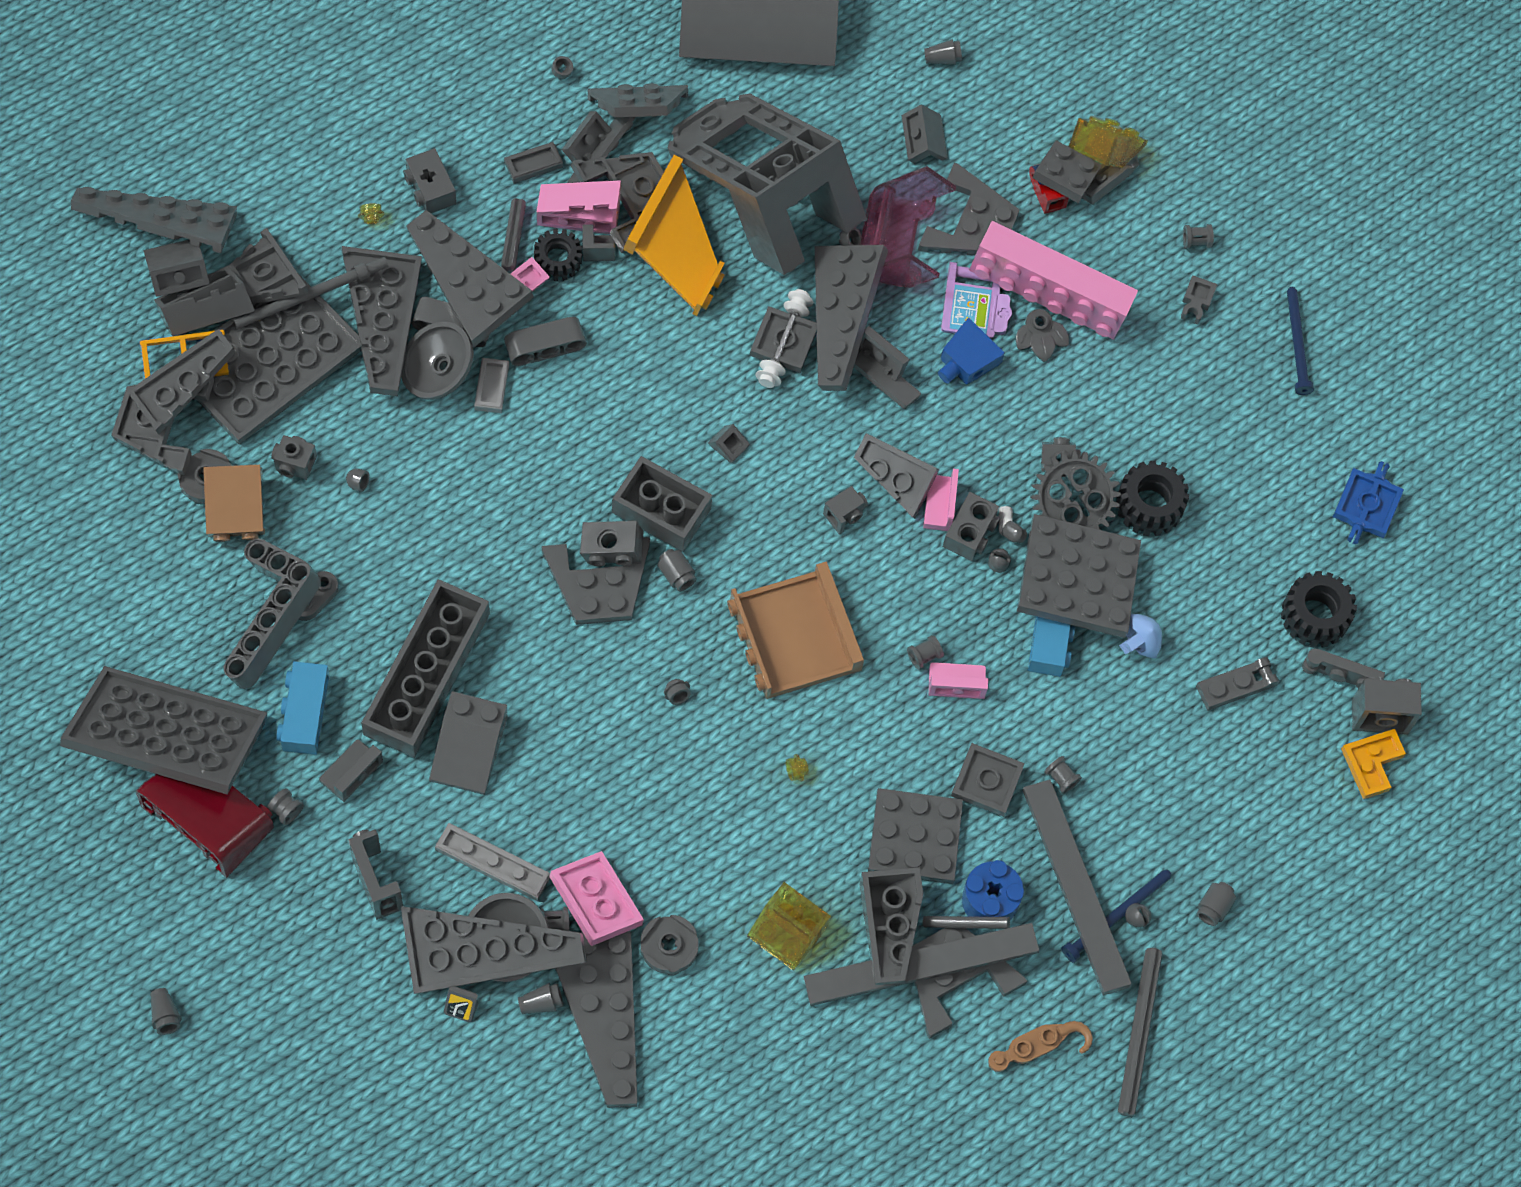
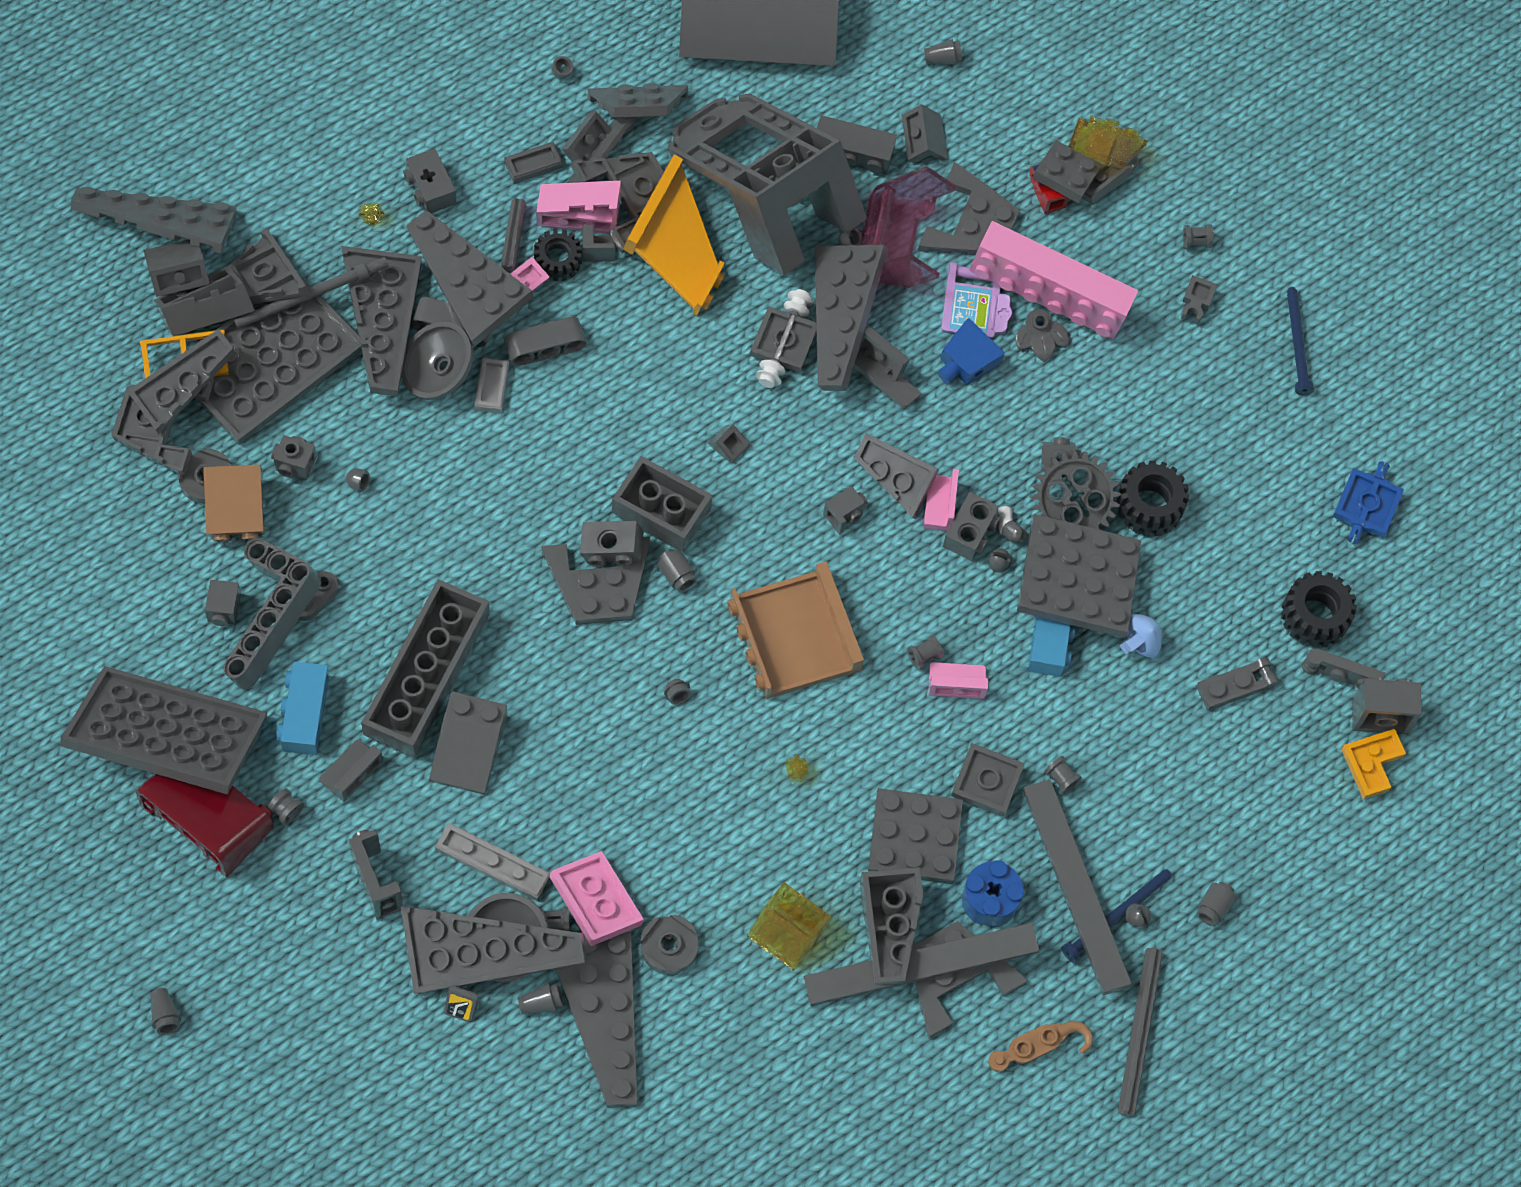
dark grey bar [923,916,1010,929] -> none
none -> dark grey brick [205,580,241,626]
none -> dark grey brick [817,115,897,174]

